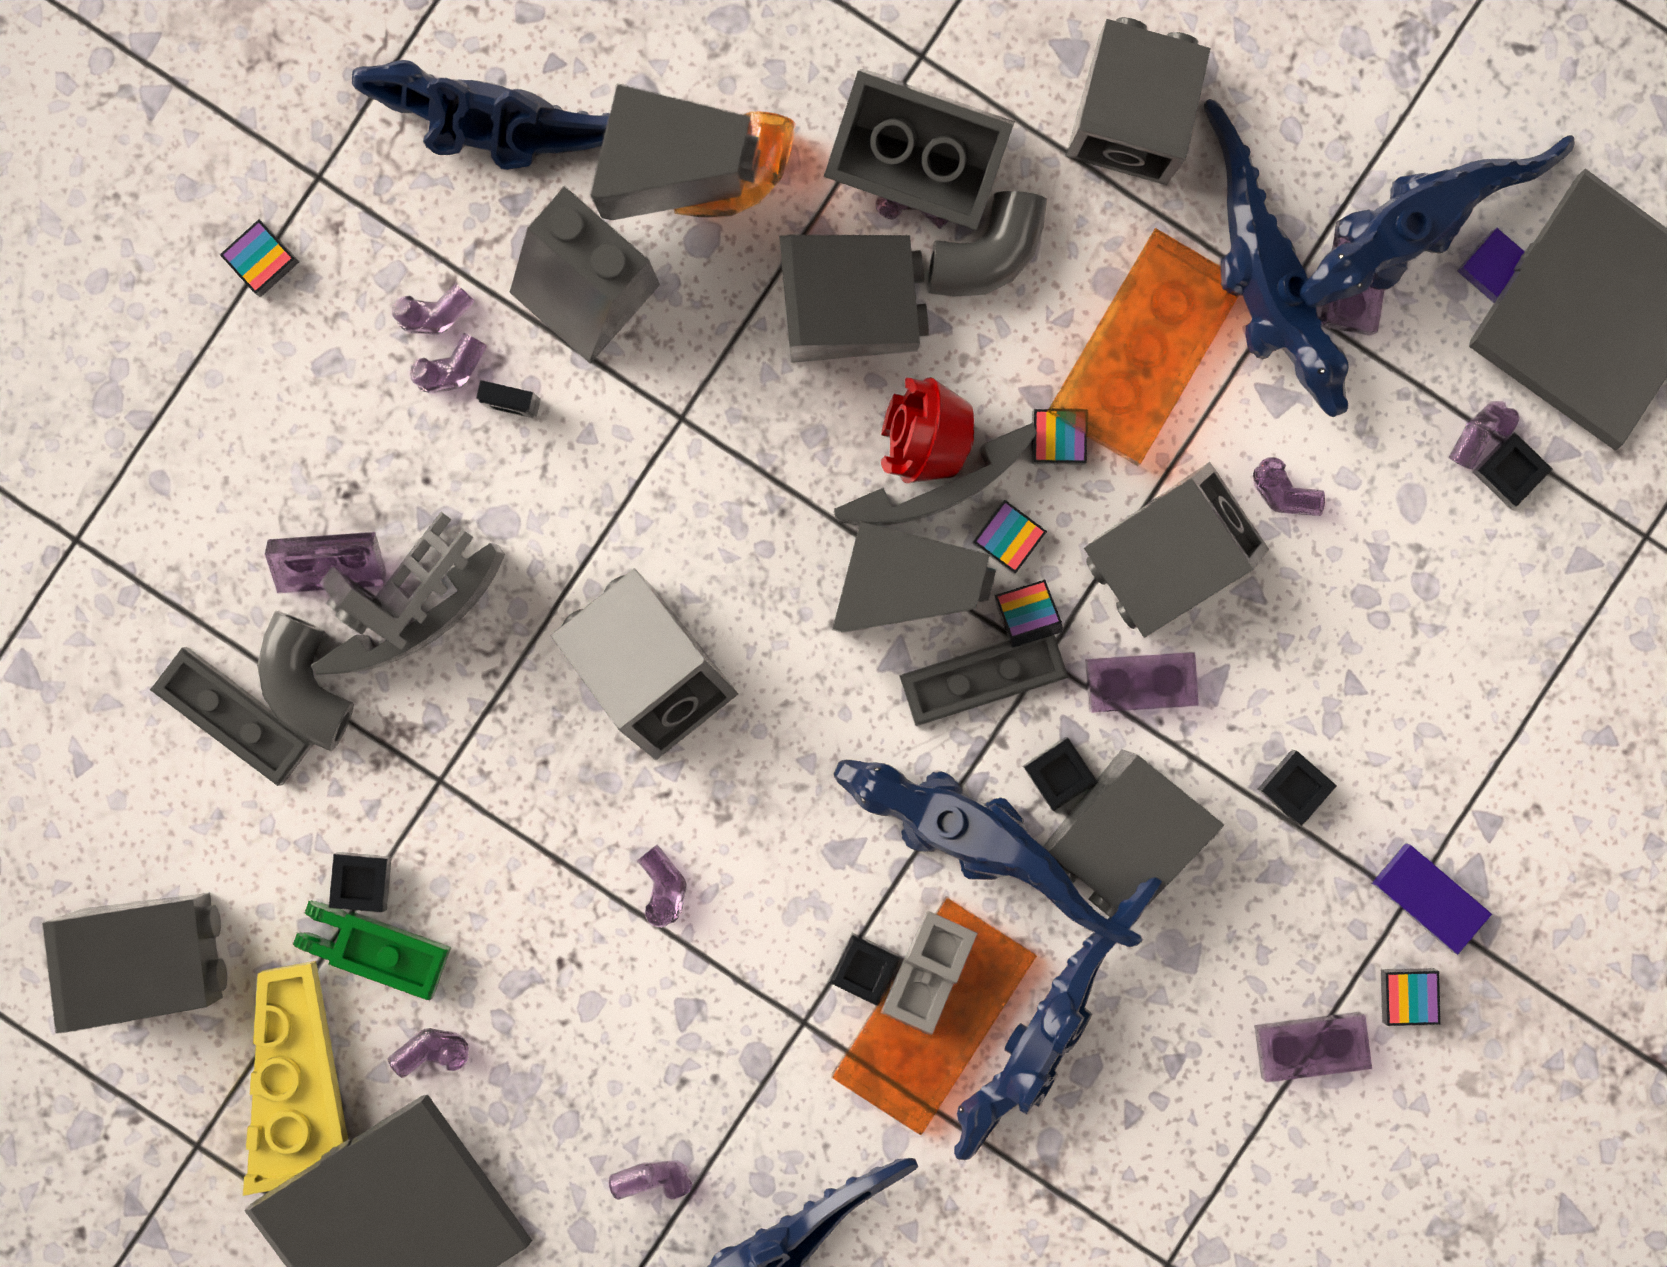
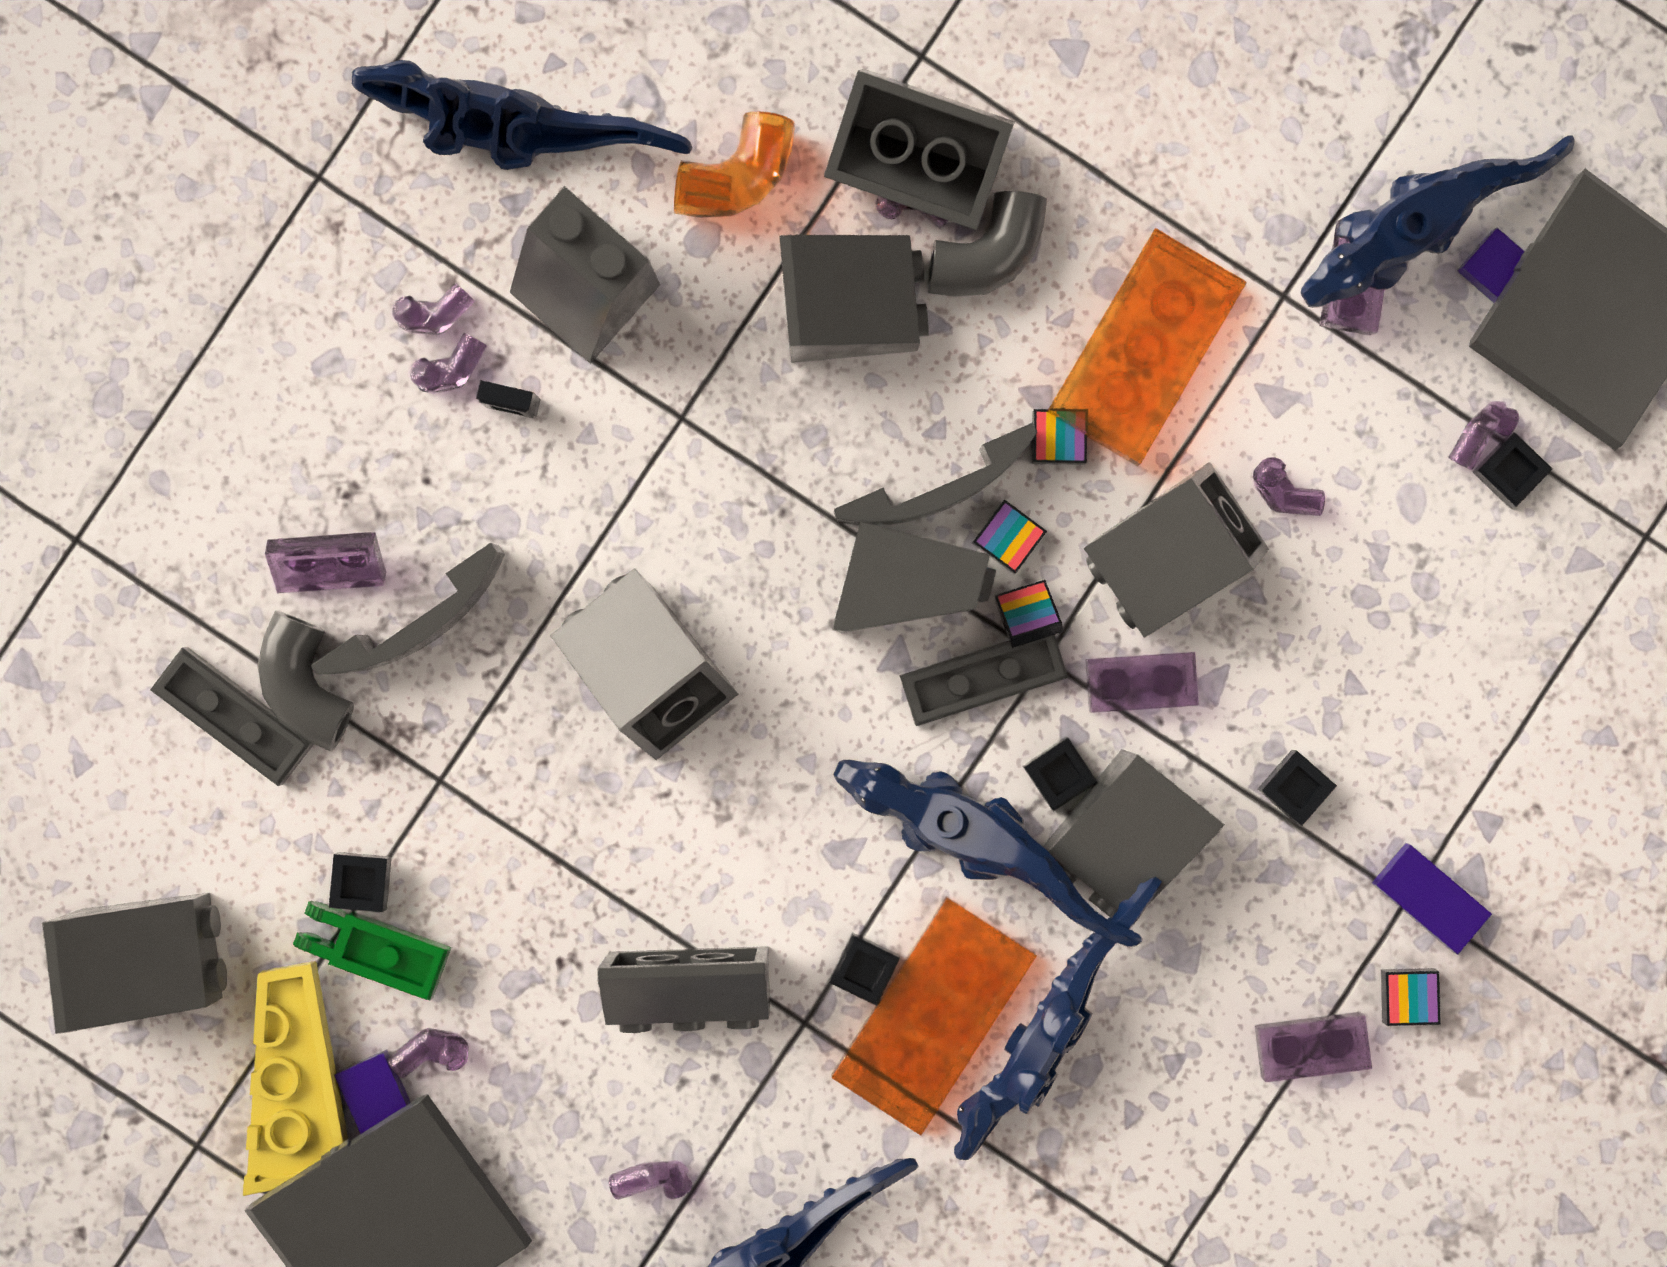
tile [220,219,299,298] -> none
dark grey plate [320,512,474,650] -> none
dark grey slope [590,84,761,221] -> none
clear purple arm [637,844,687,928] -> none
light grey slope [880,911,978,1035] -> none
red cone [881,377,974,483] -> none
dark grey slope [1065,17,1211,185] -> none
dark blue animal [1204,99,1349,417] -> none
none -> dark purple tile [334,1049,411,1134]
none -> dark grey slope [597,946,770,1033]

